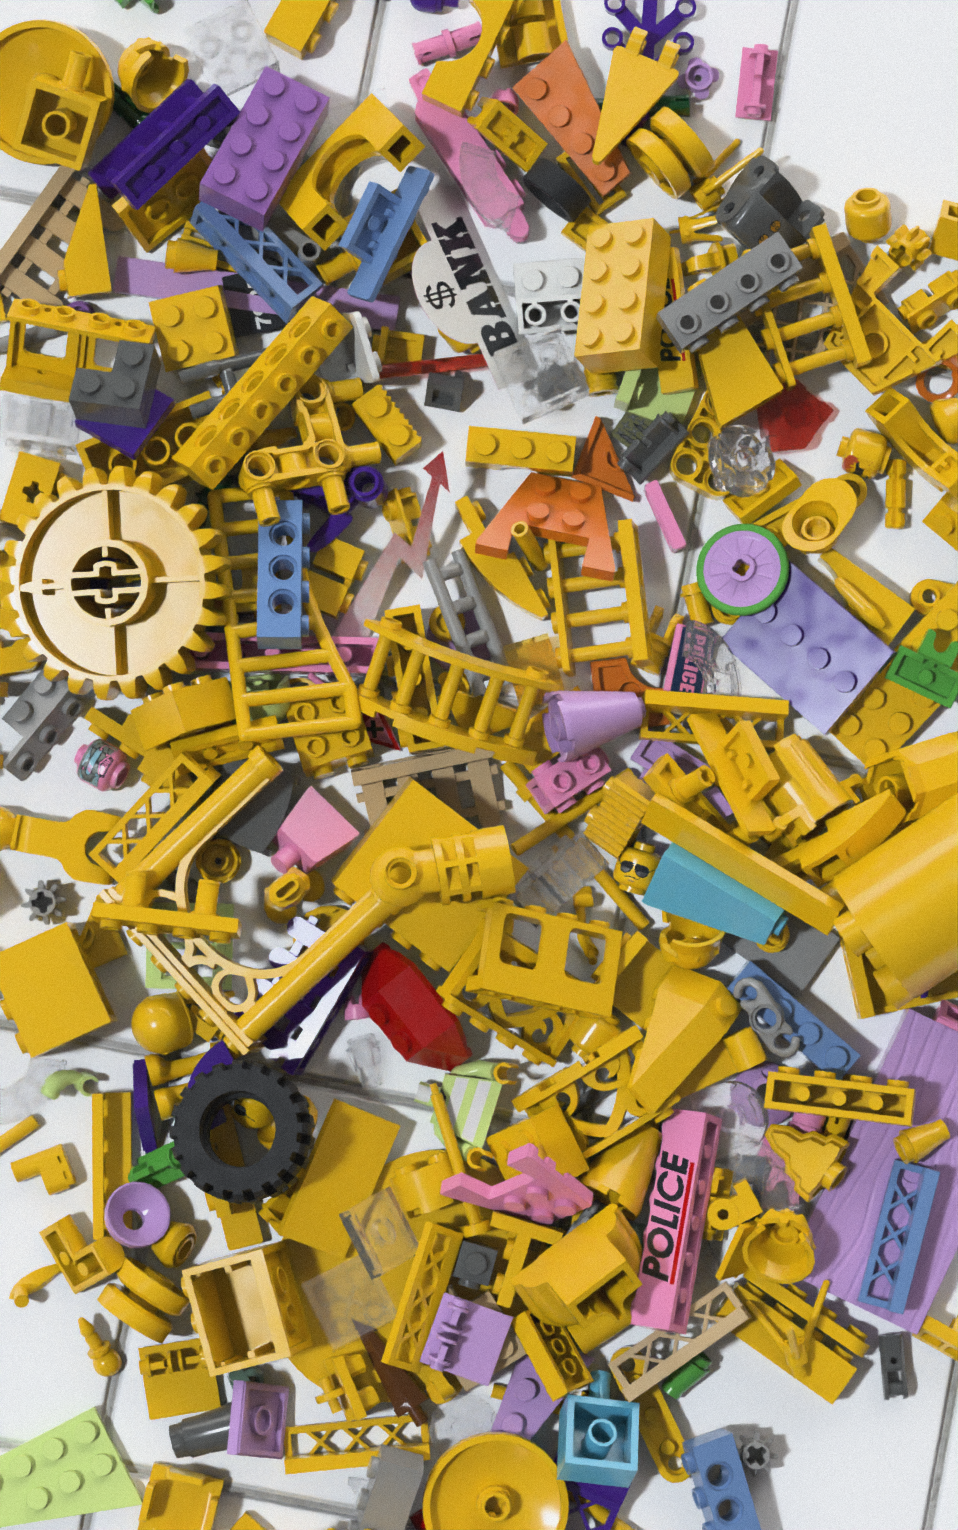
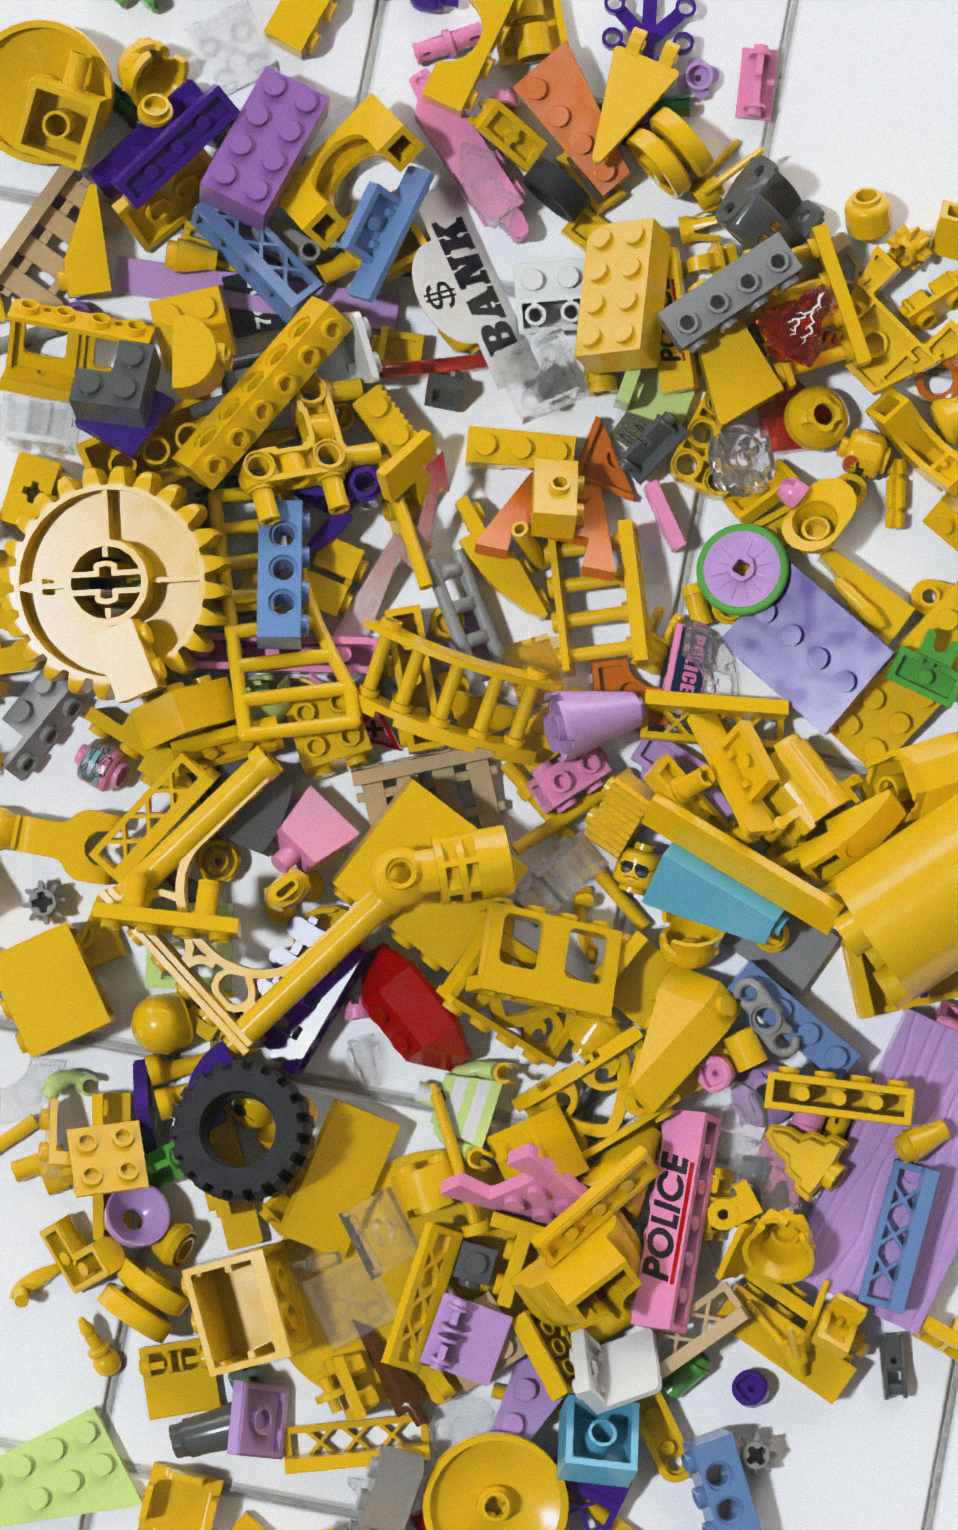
none -> yellow bracket [38,1097,73,1183]
none -> yellow hinge [66,1120,149,1198]
none -> brick [92,618,167,703]
none -> yellow plate [137,93,173,128]
none -> yellow brick [172,315,233,400]
none -> clear bar [289,1249,342,1286]
none -> yellow tile [376,429,445,508]
none -> yellow bar [378,454,433,590]
none -> yellow brick [530,458,584,539]
none -> yellow tile [530,1145,661,1268]
none -> white bracket [569,1328,662,1415]
none -> bright pink tile [696,1055,735,1093]
none -> dark purple tile [732,1370,770,1408]
none -> clear red rock [754,284,833,369]
none -> bright pink hinge [777,477,809,509]
none -> yellow piece [784,386,849,451]
none -> yellow bracket [811,1293,868,1360]

